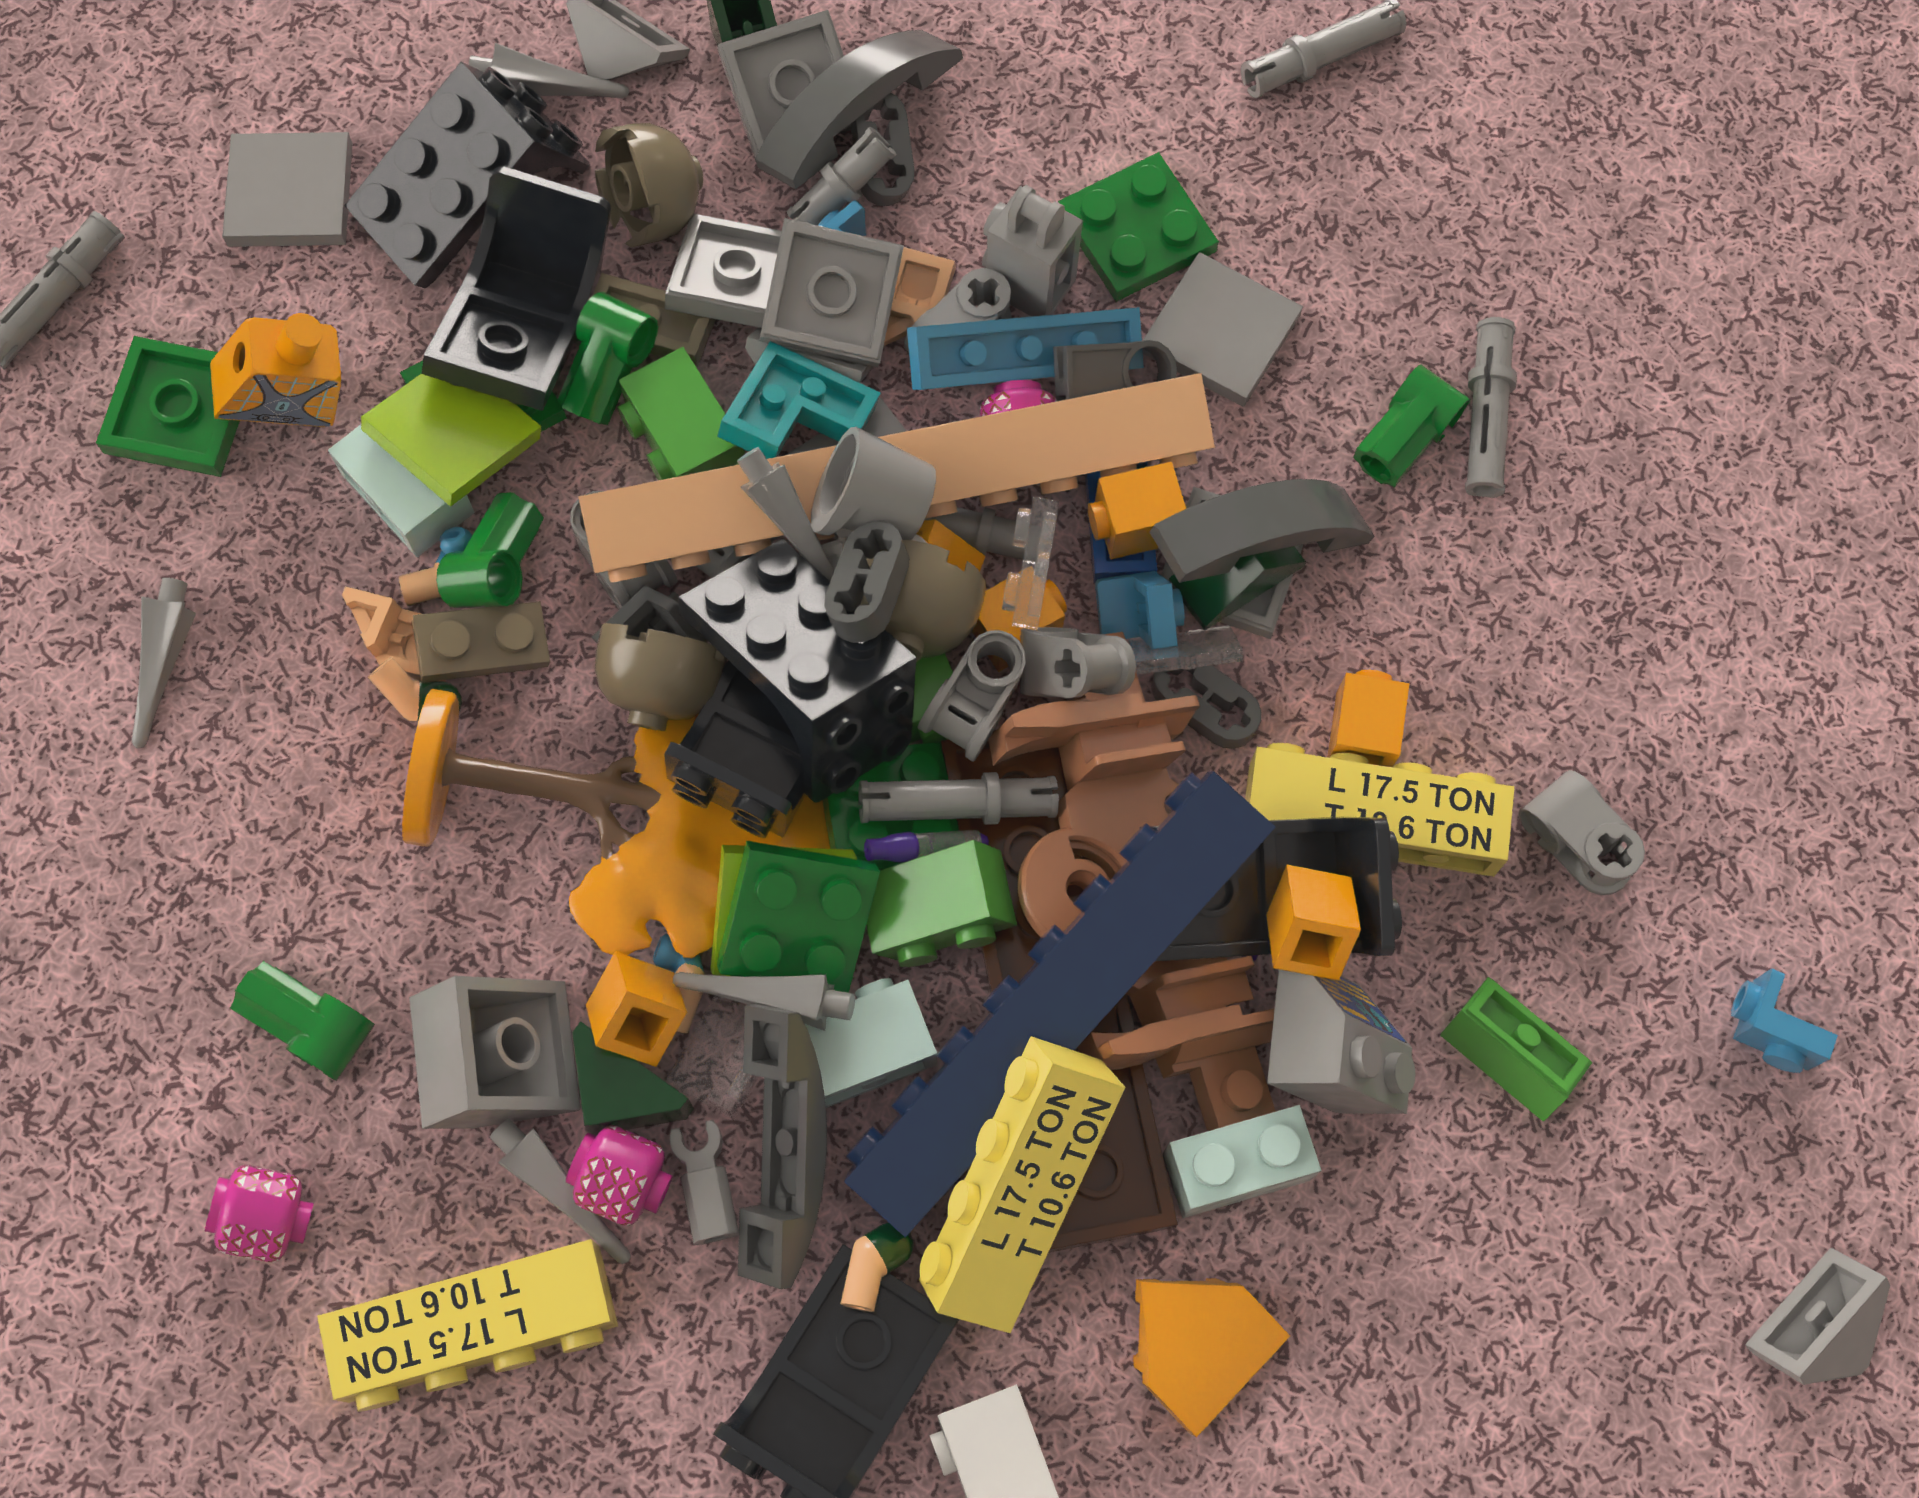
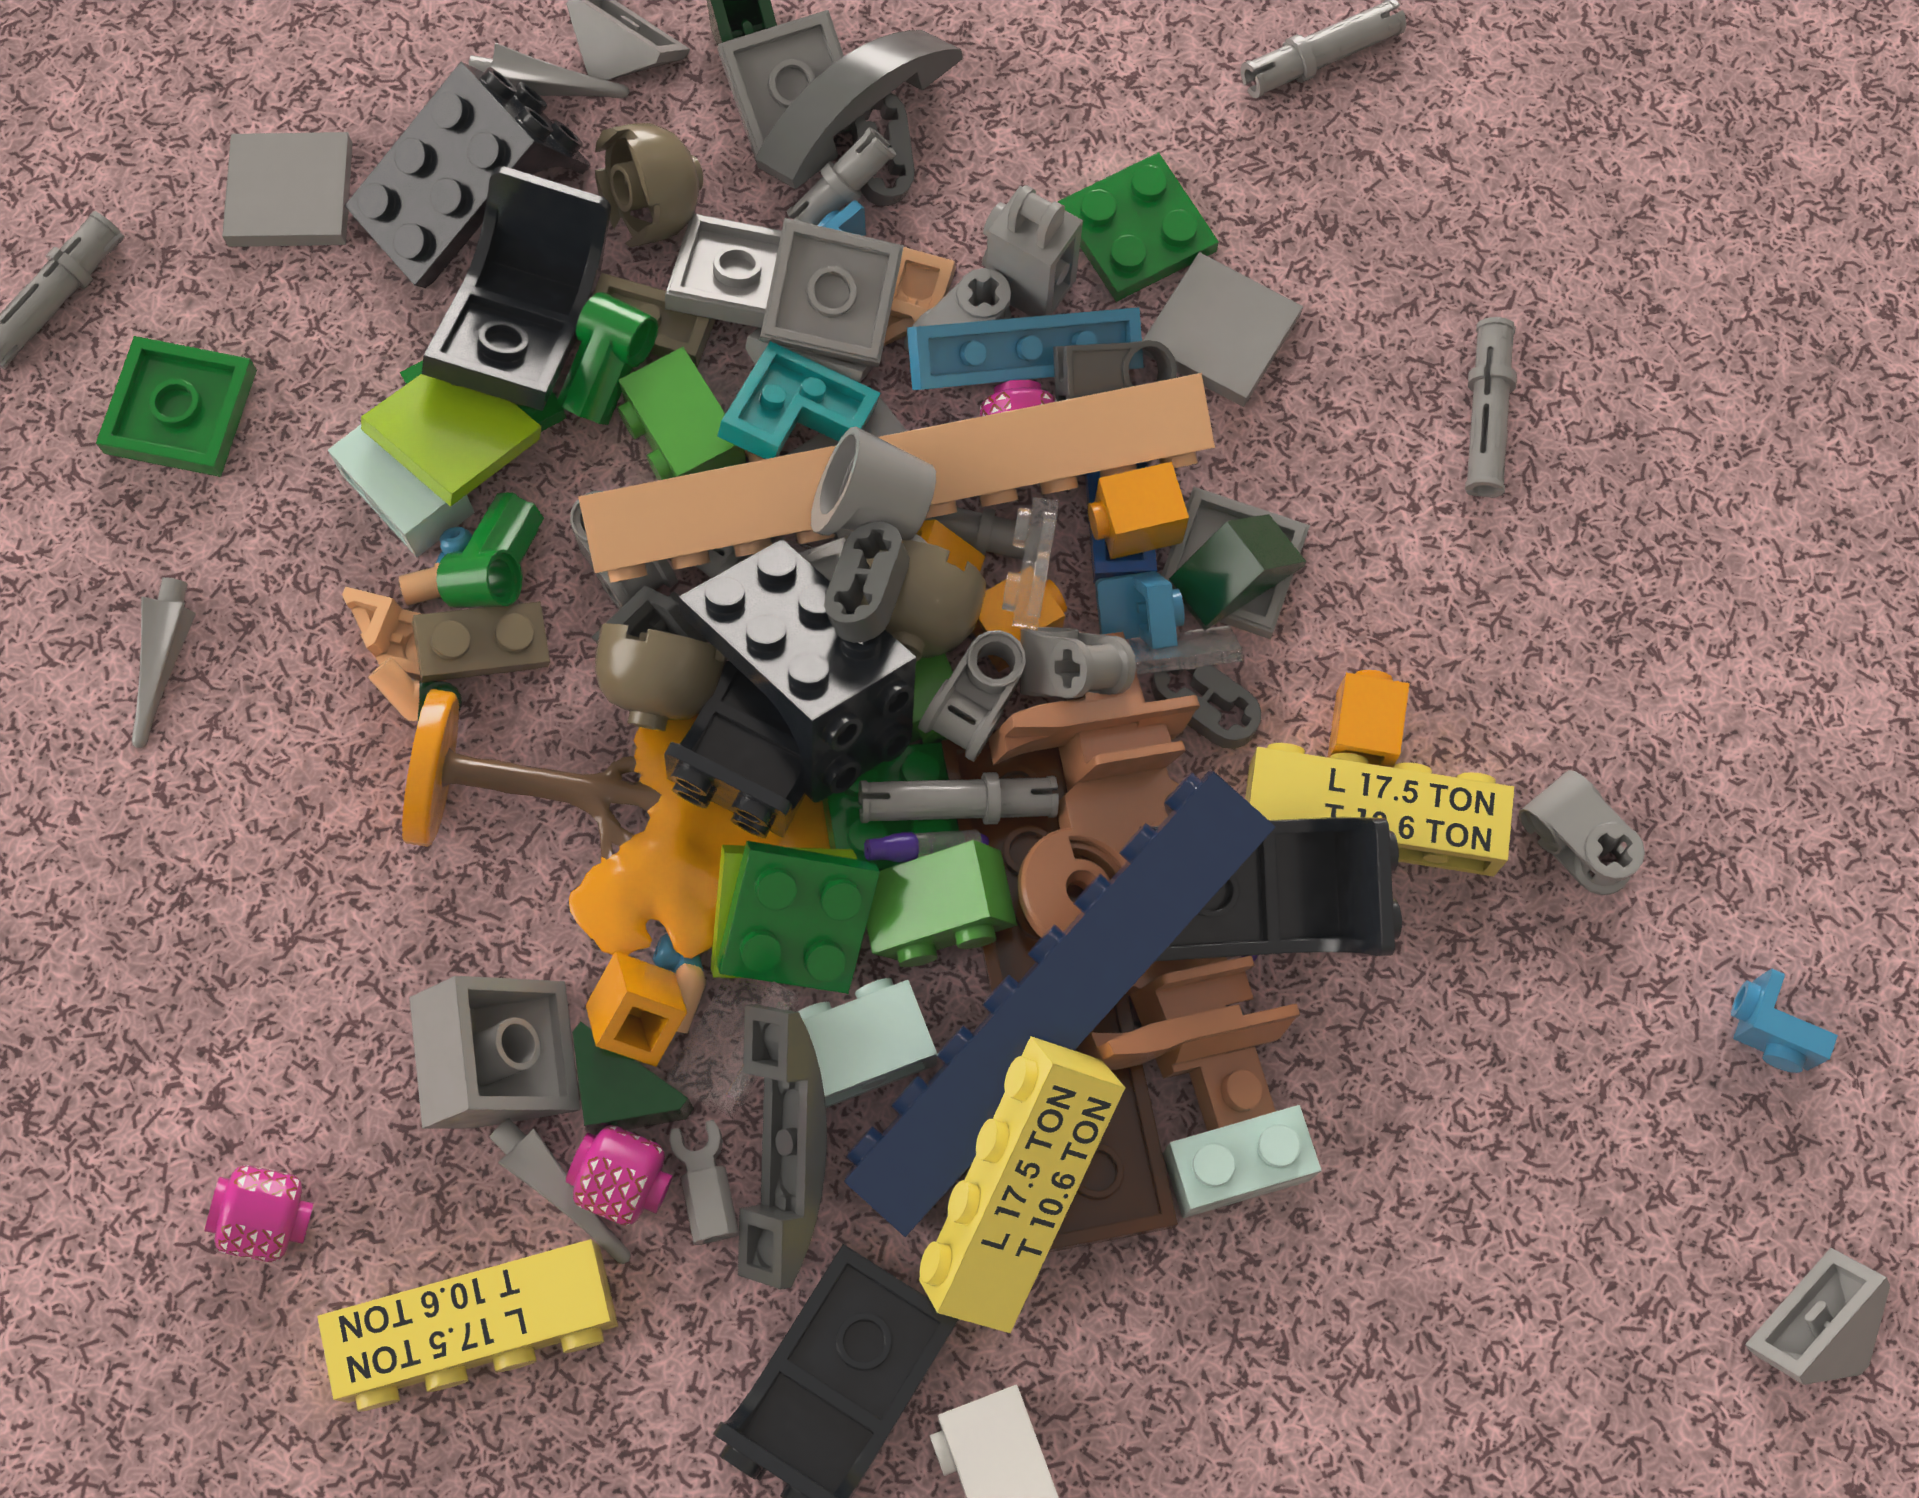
light orange torso [210,313,341,427] -> none
green piece [230,961,375,1081] -> none
light grey piece [673,972,855,1031] -> none
light grey piece [737,447,834,581] -> none
light nougat arm [841,1223,914,1312] -> none
light orange slope [1133,1278,1290,1437] -> none
dark grey slope [1150,479,1374,583] -> none
light orange brick [1266,865,1361,981] -> none
light grey slope [1267,969,1415,1114] -> none
green piece [1353,364,1471,487] -> none
bright green slope [1440,977,1592,1121] -> none

